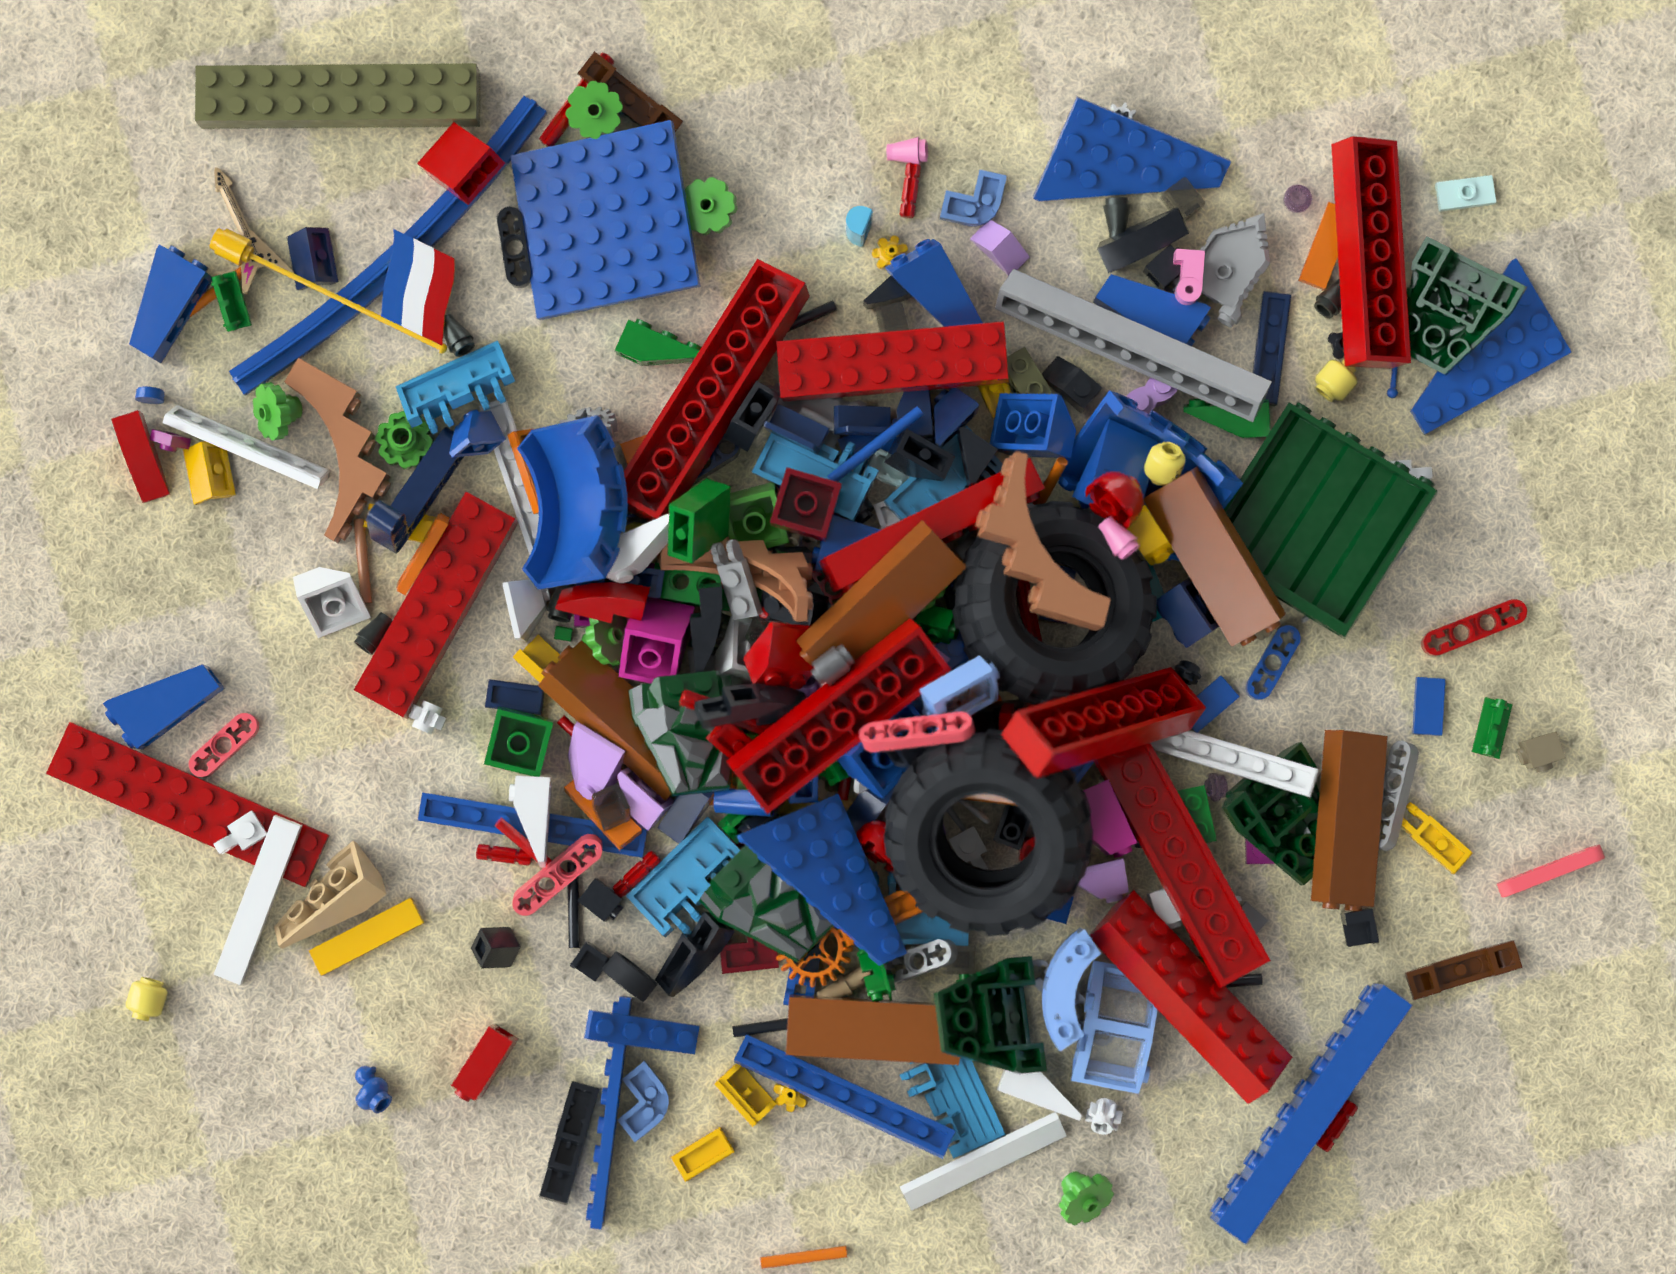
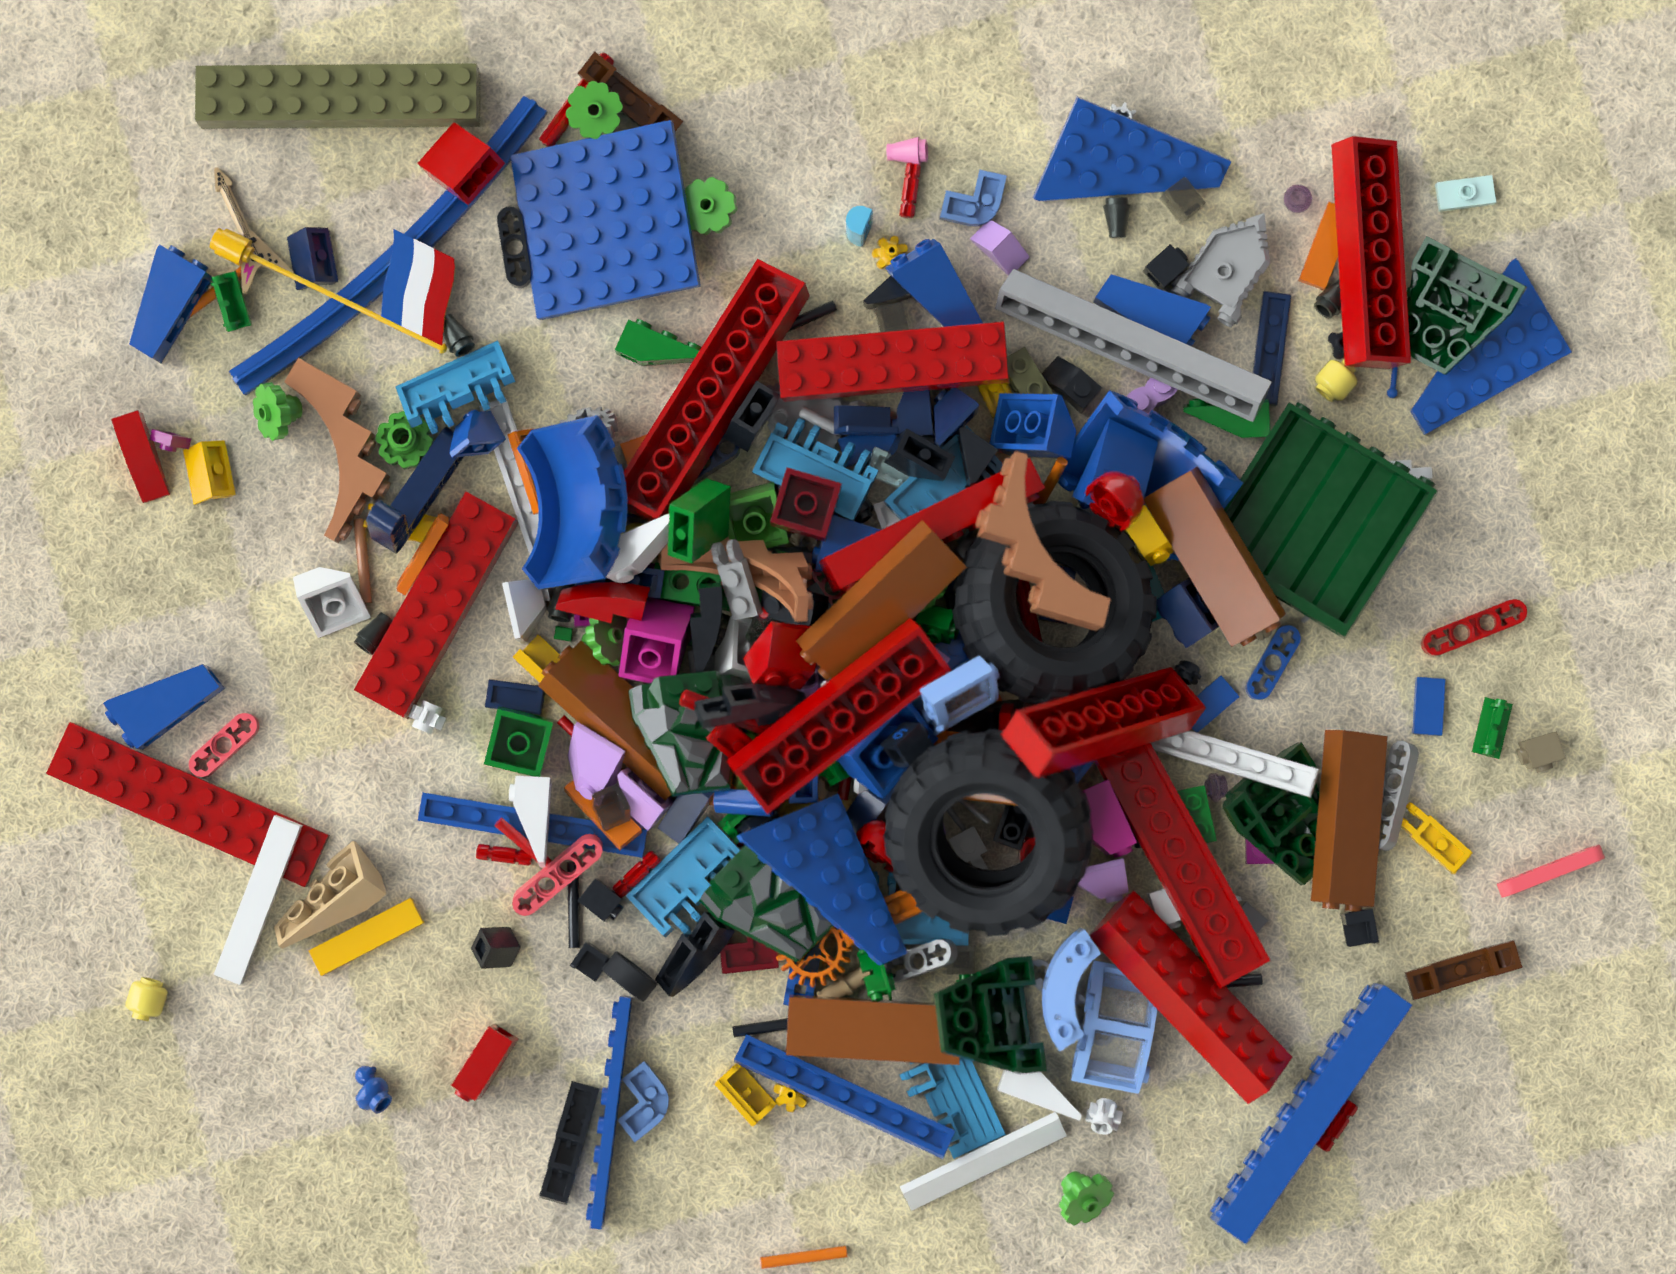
blue tile [135,386,165,404] -> none
white tile [163,405,330,489] -> none
white plate [213,811,267,855] -> none
blue plate [584,1010,700,1055] -> none
yellow tile [671,1127,735,1182] -> none
dark blue panel [763,404,830,455] -> none
flat silver brick [811,644,855,686] -> none
blue bar [827,406,924,482] -> none
coral beam [859,712,975,752] -> none
black slope [1097,207,1189,273] -> none
bright pink cone [1098,516,1140,560] -> none
light yellow head [1144,442,1186,486] -> none
bright pink leg [1173,249,1205,305] -> none

